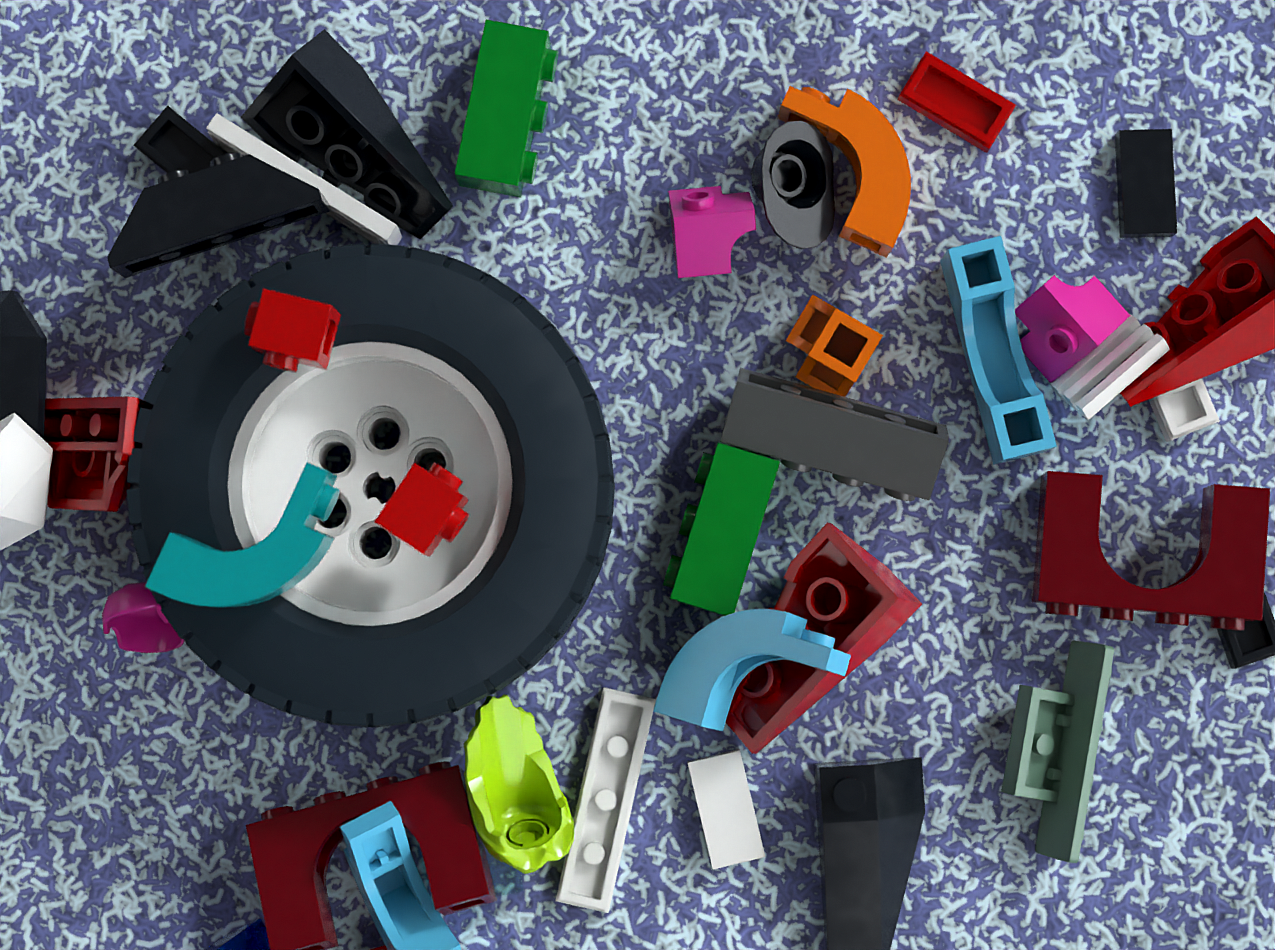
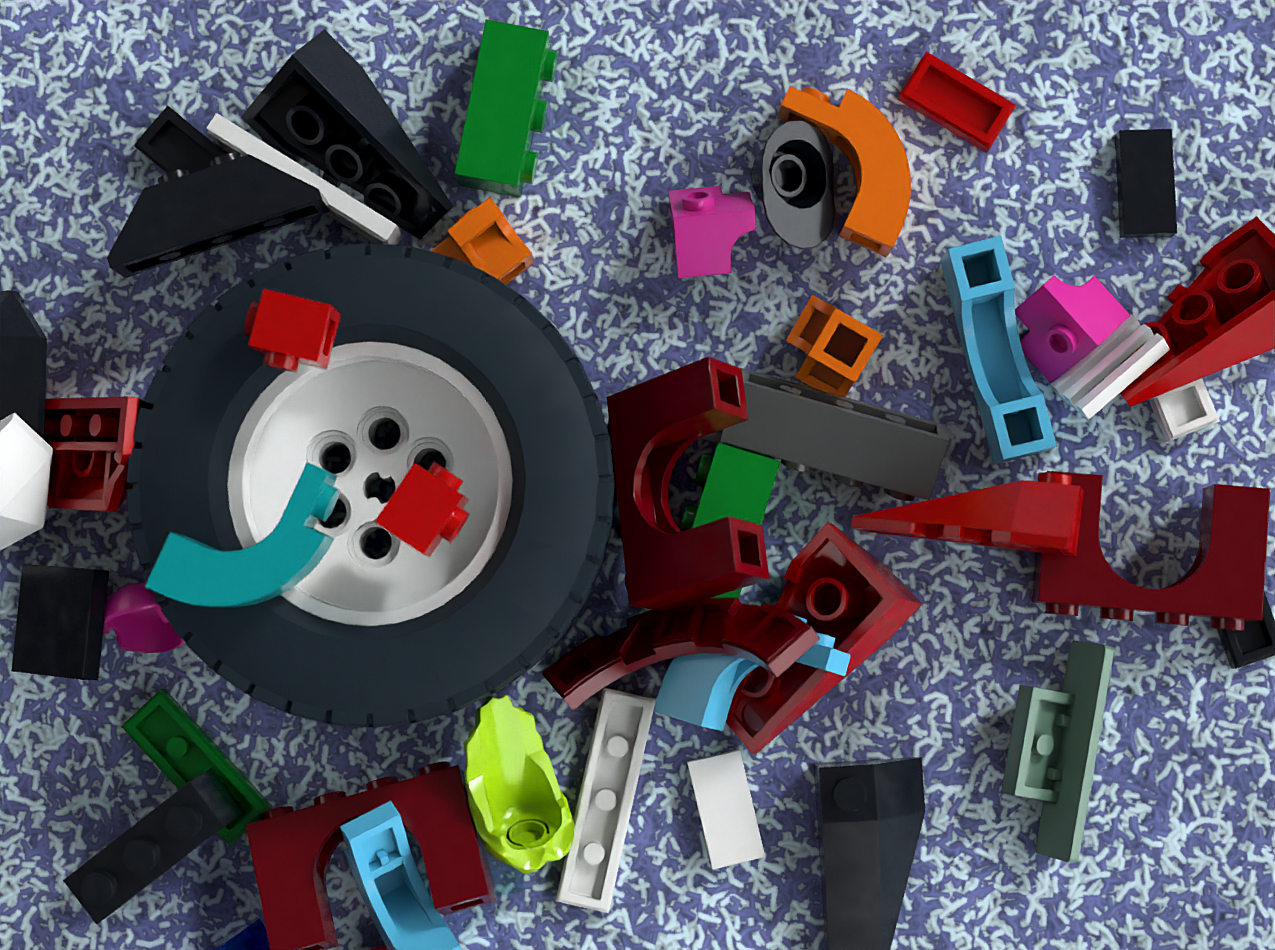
none -> black tile [11,564,109,680]
none -> black brick [63,768,244,925]
none -> green tile [121,689,273,846]
none -> orange brick [431,197,535,285]
none -> dark red tile [542,598,820,710]
none -> dark red arch [607,356,770,612]
none -> red wedge [851,472,1084,557]

